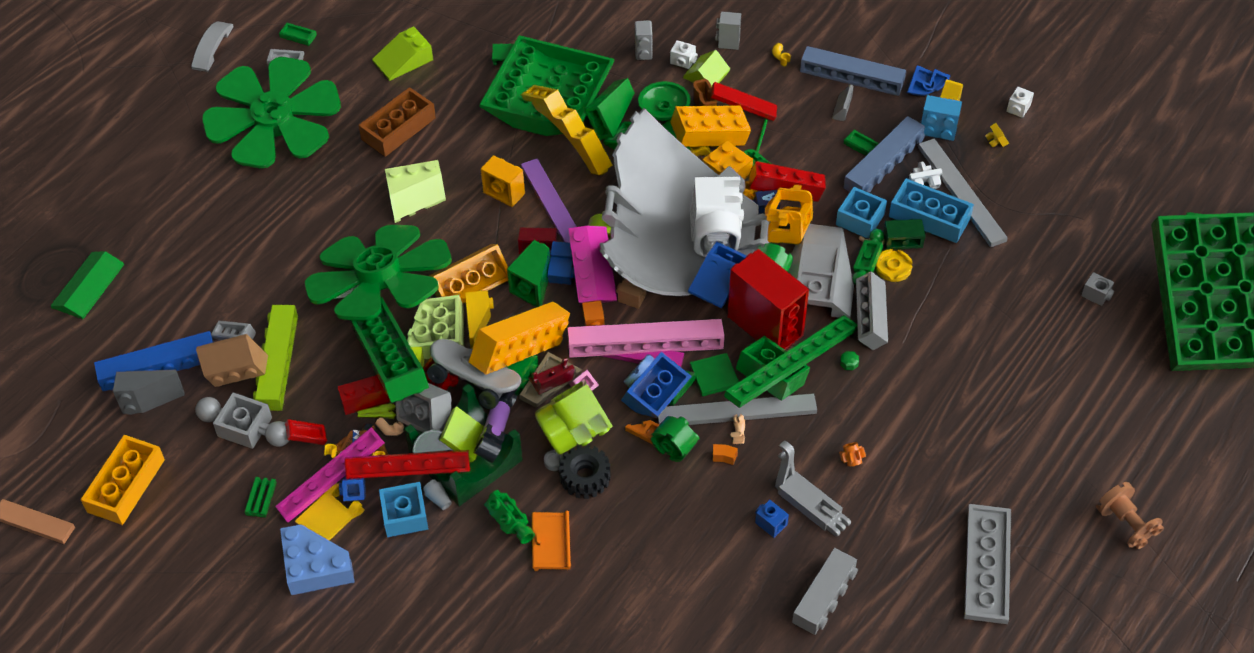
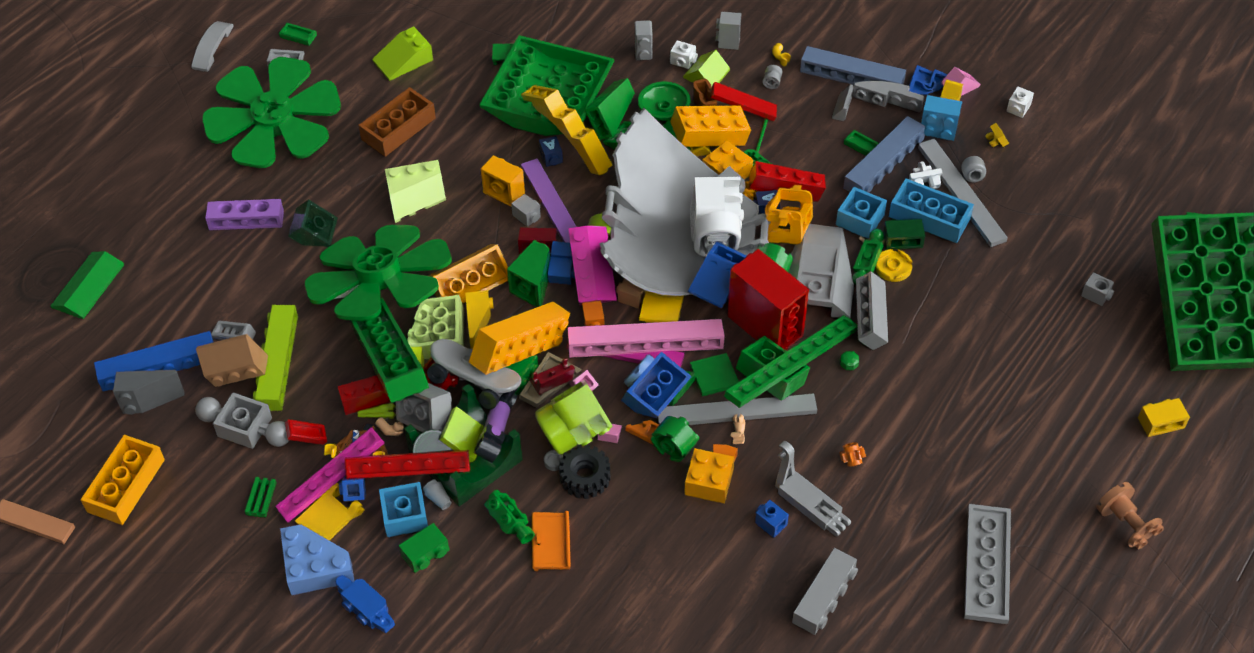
none -> medium lavender brick [206,199,284,230]
none -> clear green slope [288,199,338,247]
none -> blue hinge [335,575,395,634]
none -> green brick [399,523,450,573]
none -> light grey brick [511,194,541,227]
none -> dark blue brick [539,136,563,167]
none -> bright pink slope [598,424,622,444]
none -> yellow slope [639,291,684,323]
none -> light orange brick [685,448,734,504]
none -> light grey wheel [763,65,782,89]
none -> light grey slope [852,81,924,112]
none -> bright pink slope [941,66,981,96]
none -> light grey head [961,156,986,183]
none -> yellow brick [1138,398,1190,437]

